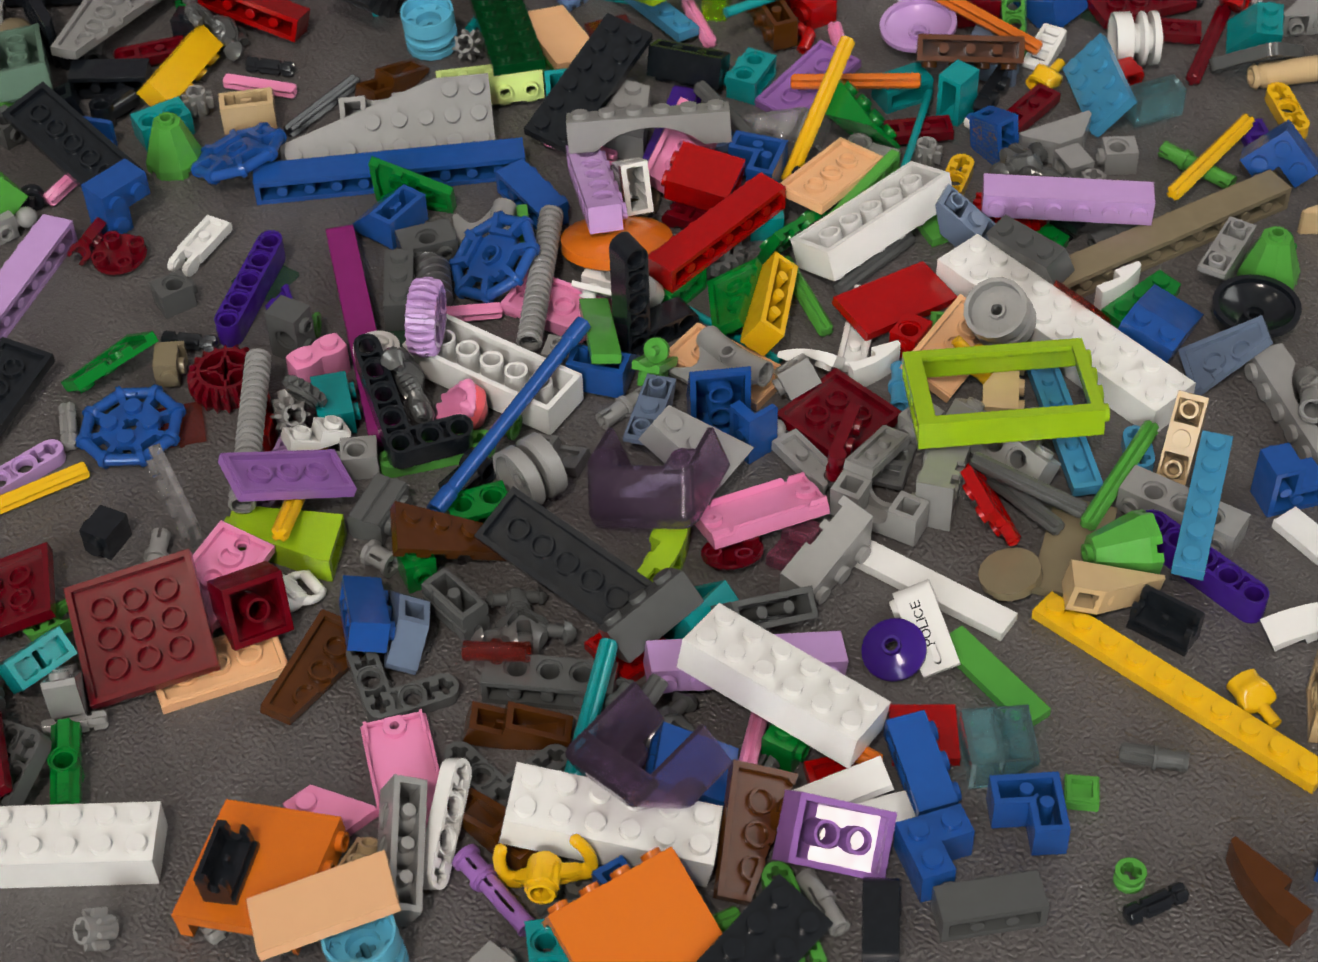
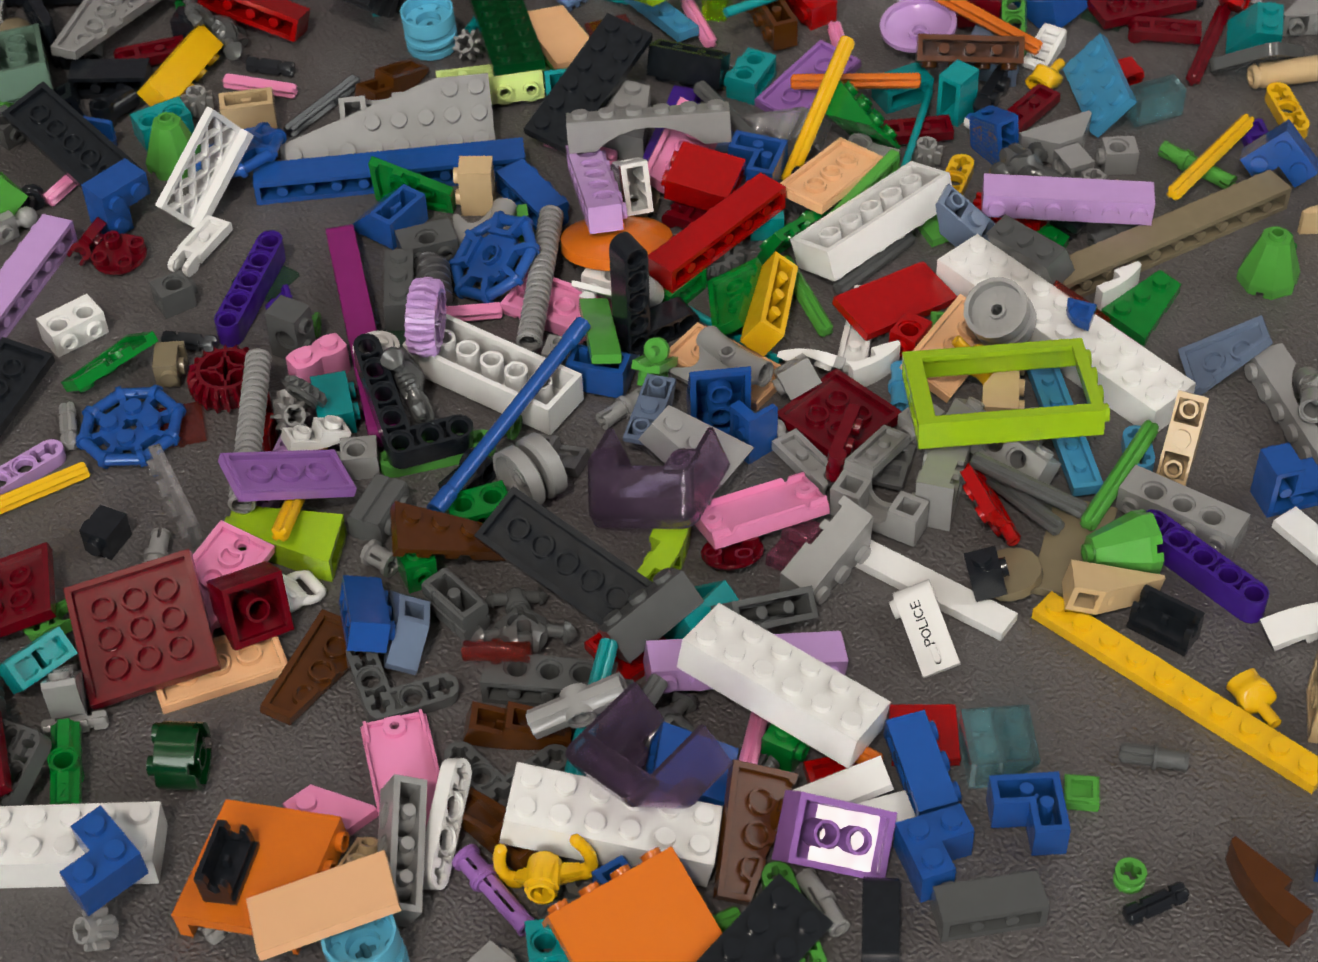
bright pink hair [435,379,489,434] -> none
red arm [797,22,816,54] -> none
dark purple dish [861,618,927,682] -> none
bright green tile [949,626,1051,732] -> none
white wheel [1107,10,1163,66] -> none
blue slope [1118,284,1204,363] -> none
dark azure plate [1171,430,1233,581] -> none
light grey slope [1197,216,1257,282] -> none
black dish [1212,274,1302,338] -> none
none -> white brick [36,294,109,358]
none -> blue brick [59,805,149,916]
none -> dark green brick [146,721,212,791]
none -> white fence [155,106,254,228]
none -> tan brick [453,156,496,216]
none -> light grey piece [525,672,631,739]
none -> black brick [963,546,1010,602]
none -> blue tile [1066,298,1097,331]

